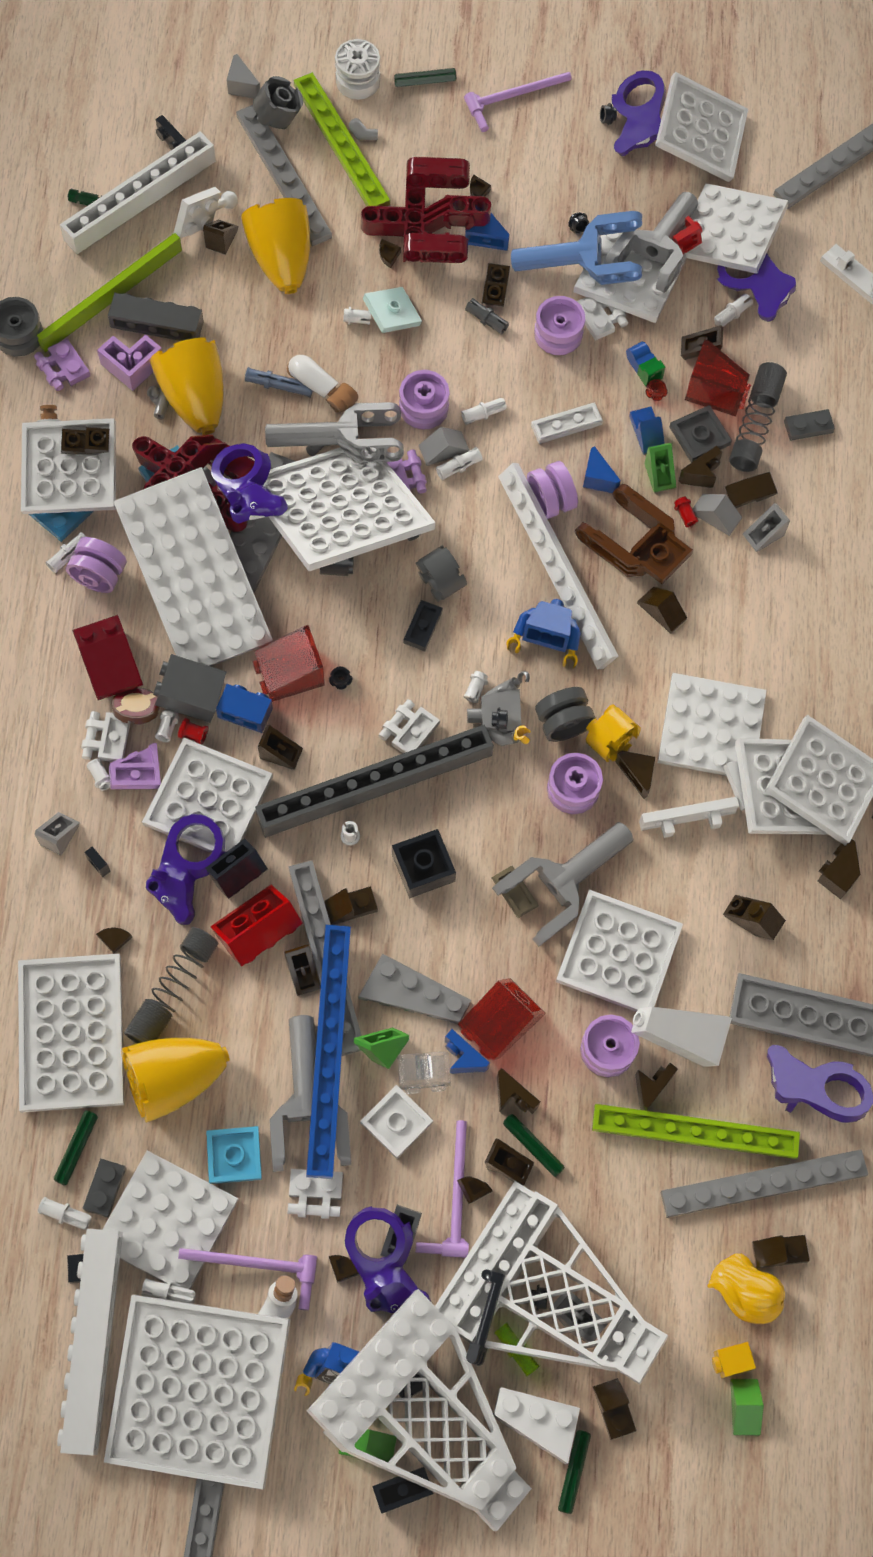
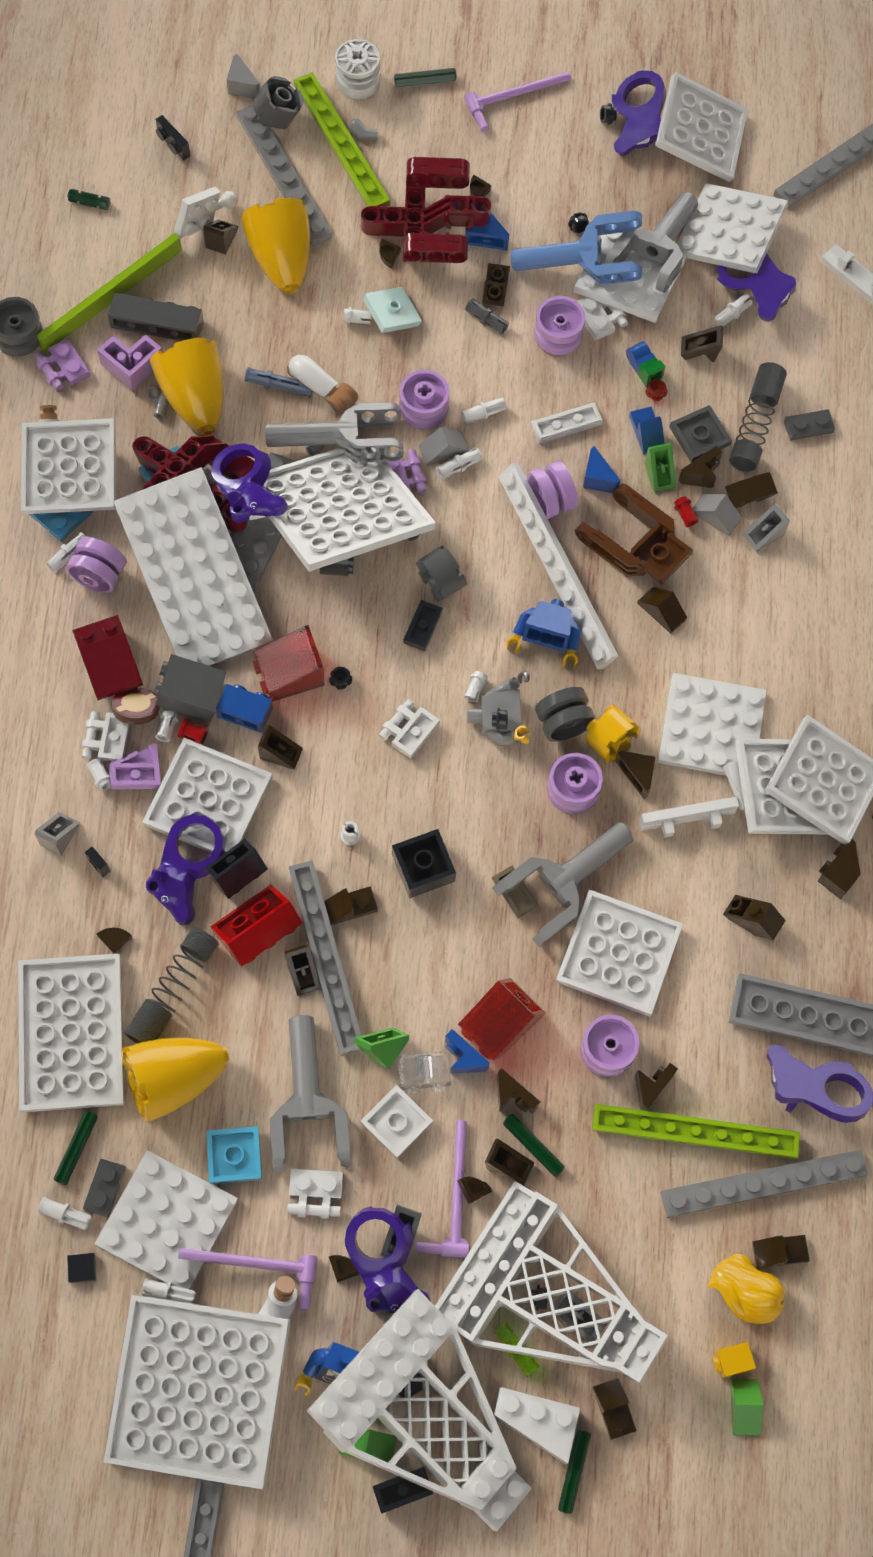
white brick [57,1229,123,1456] -> none
white brick [60,131,216,254] -> none
dark brown slope [61,427,110,455] -> none
dark grey brick [255,724,494,838] -> none
blue plate [306,925,351,1179] -> none
light grey wing [358,954,471,1024] -> none
black hinge [466,1269,505,1366] -> none
white slope [631,1007,732,1067] -> none
red bracket [673,216,703,254] -> none
clear red slope [685,339,751,417] -> none

